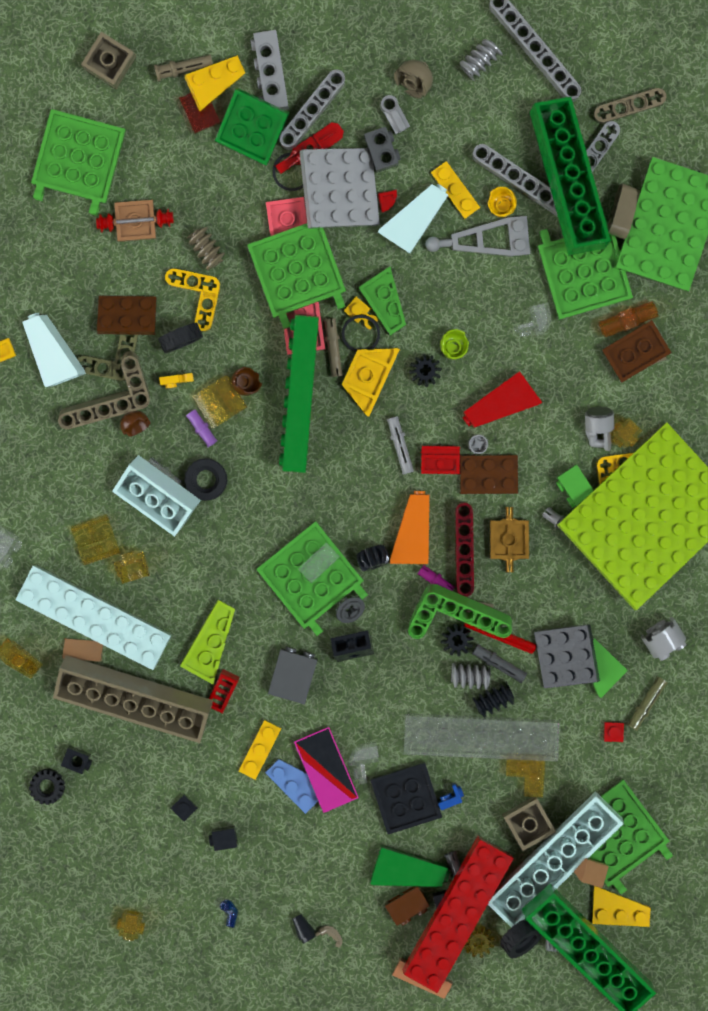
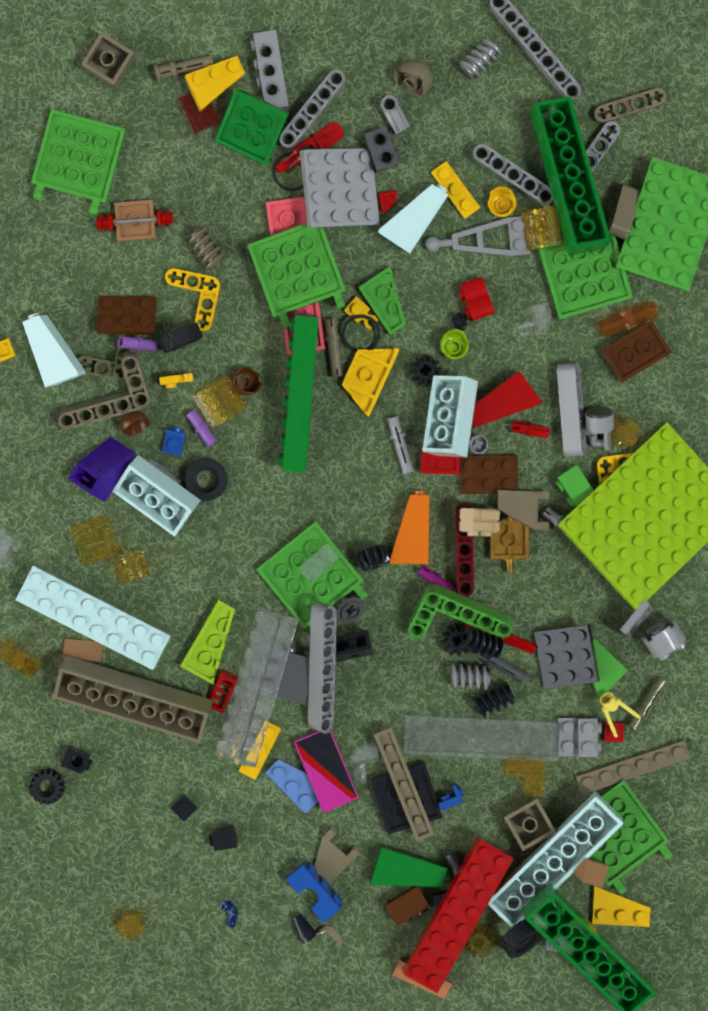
none -> dark purple slope [68,437,136,502]
none -> medium lavender pin [118,336,158,352]
none -> blue bracket [162,427,186,456]
none -> clear brick [216,606,299,767]
none -> blue arch [286,860,343,923]
none -> light grey beam [308,602,337,734]
none -> dark tan flag [314,825,360,885]
none -> dark tan plate [374,727,434,842]
none -> light aqua brick [422,376,478,457]
none -> black plate [452,312,468,331]
none -> red brick [458,277,495,322]
none -> tan brick [459,508,500,536]
none -> black piece [460,626,504,659]
none -> dark tan flag [497,490,550,531]
none -> red axle [511,420,550,439]
none -> clear yellow slope [522,205,562,251]
none -> light grey beam [557,362,587,457]
none -> light grey plate [558,717,602,757]
none -> dark tan plate [575,740,691,795]
none -> light yellow plant [600,692,640,737]
none -> light grey tile [620,600,653,638]

